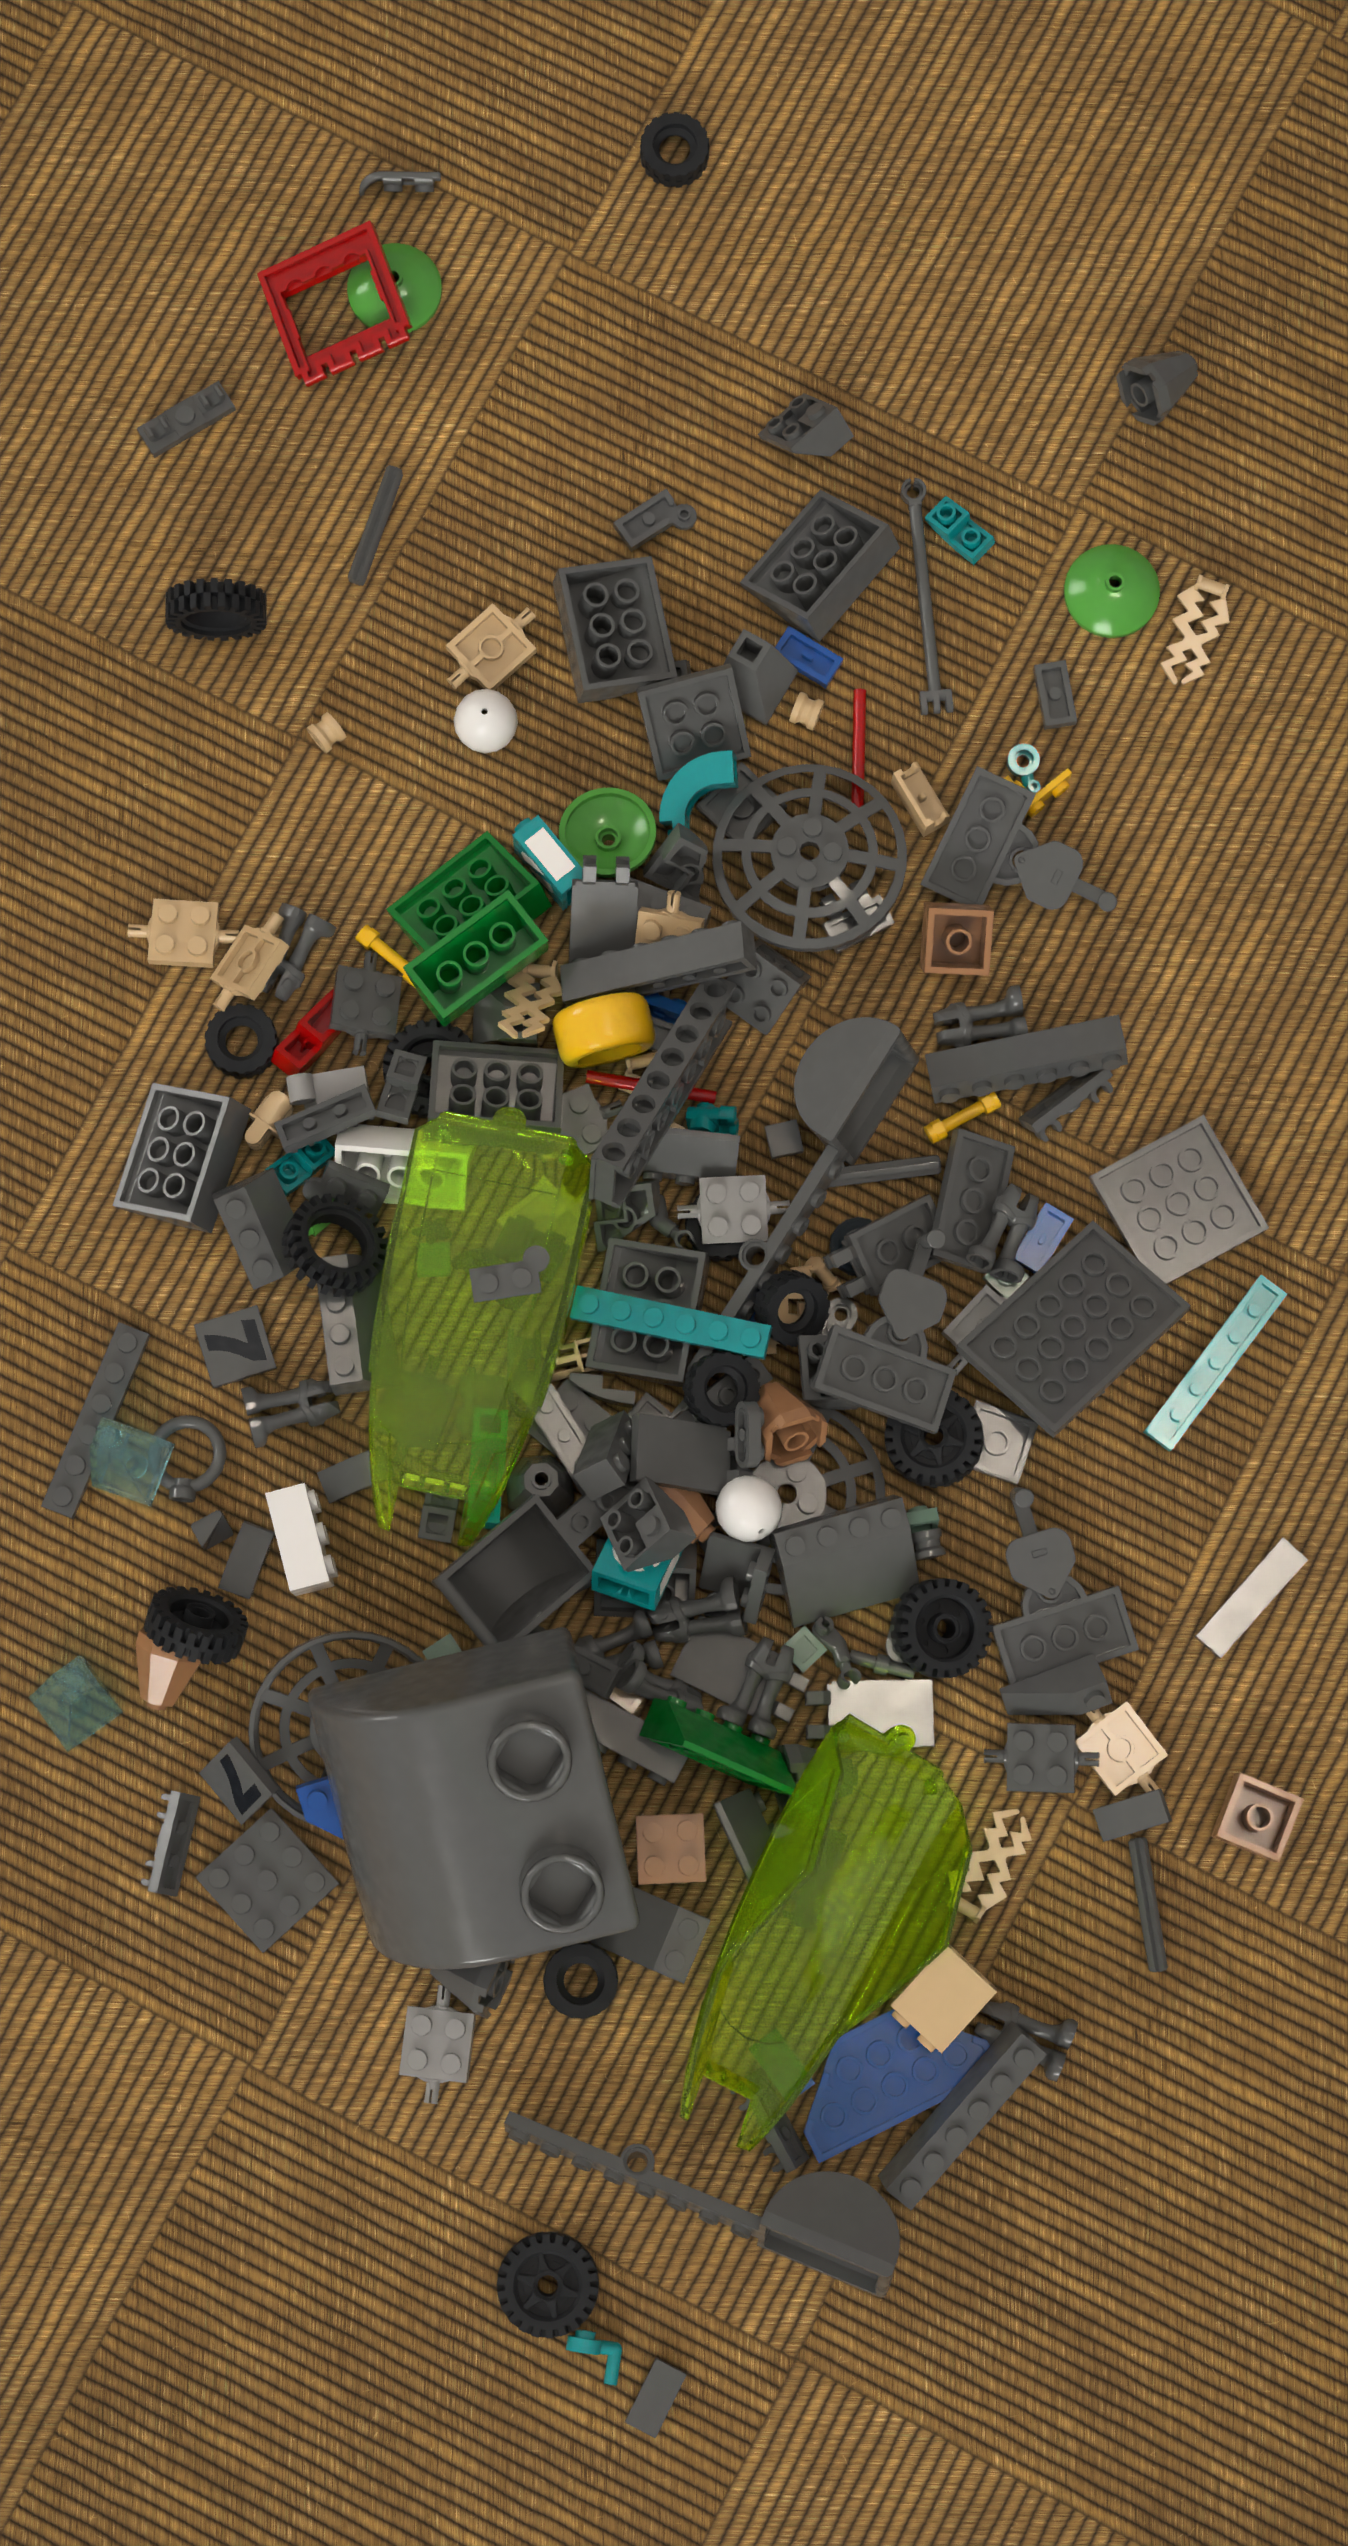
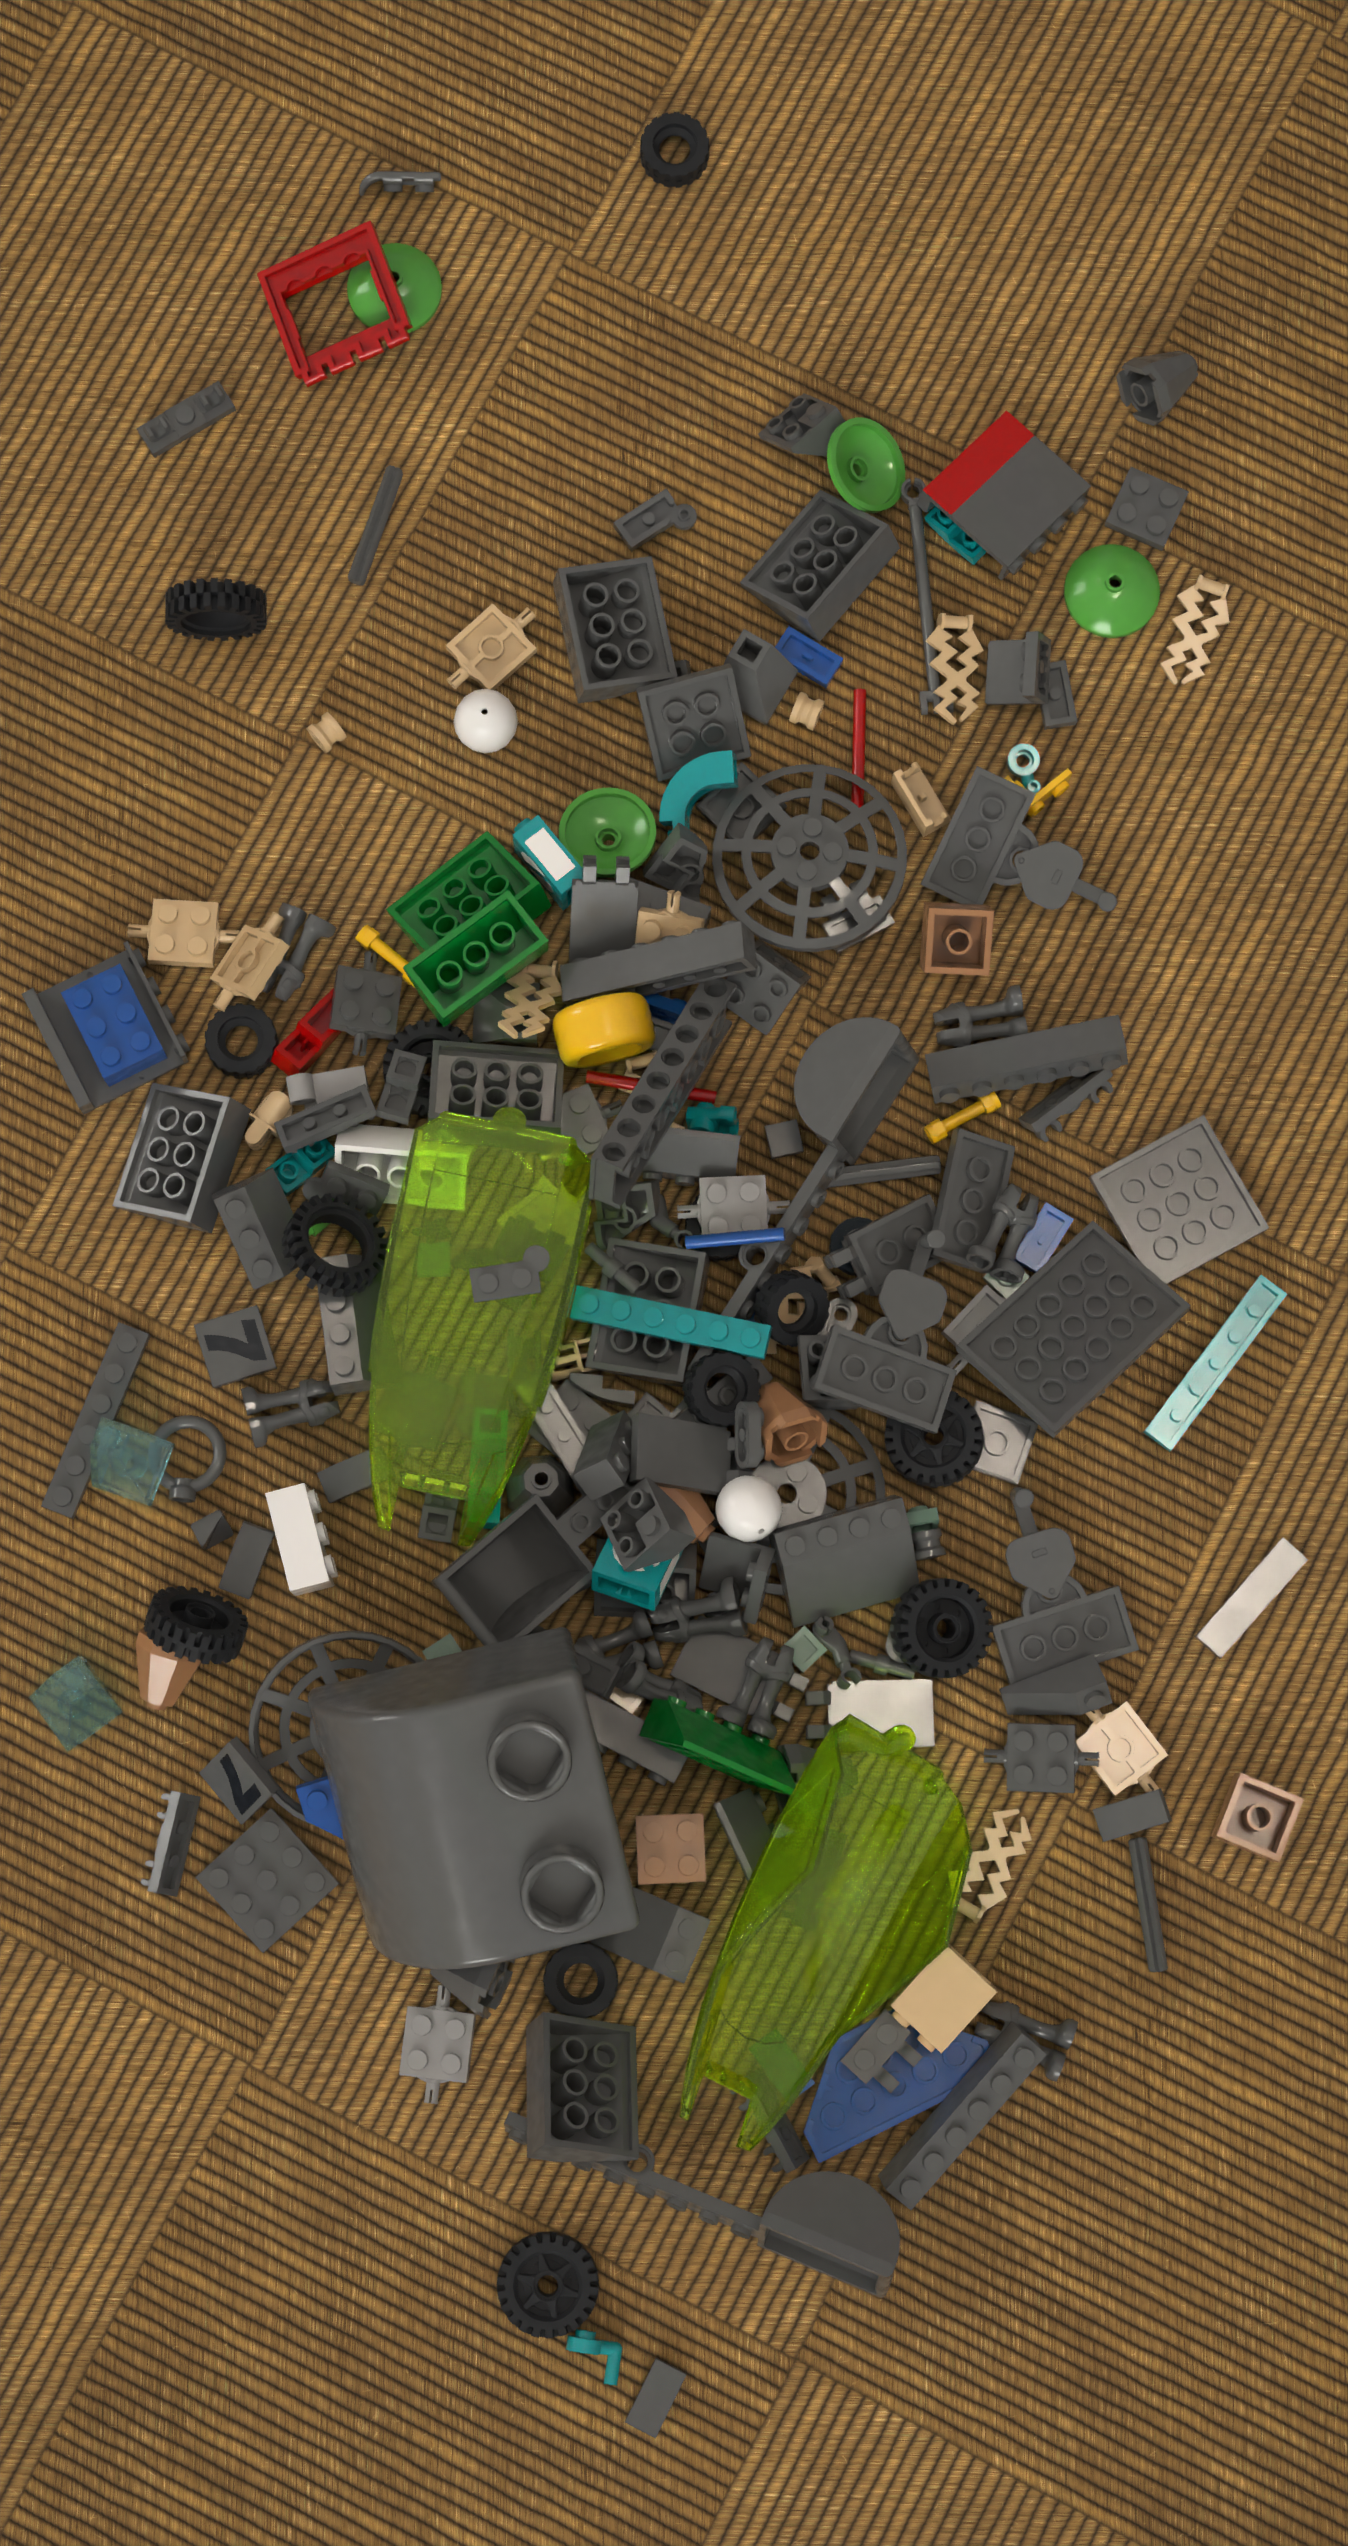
none -> dark grey panel [22,941,190,1115]
none -> blue brick [61,964,168,1087]
none -> dark grey slope [526,2012,639,2162]
none -> dark grey bar [584,1242,642,1295]
none -> blue bar [685,1227,786,1249]
none -> bright green dish [827,417,905,513]
none -> dark grey plate [840,2009,922,2093]
none -> dark grey panel [917,410,1091,581]
none -> tan piece [925,613,984,725]
none -> dark grey bracket [985,631,1051,705]
none -> dark grey plate [1104,467,1189,551]

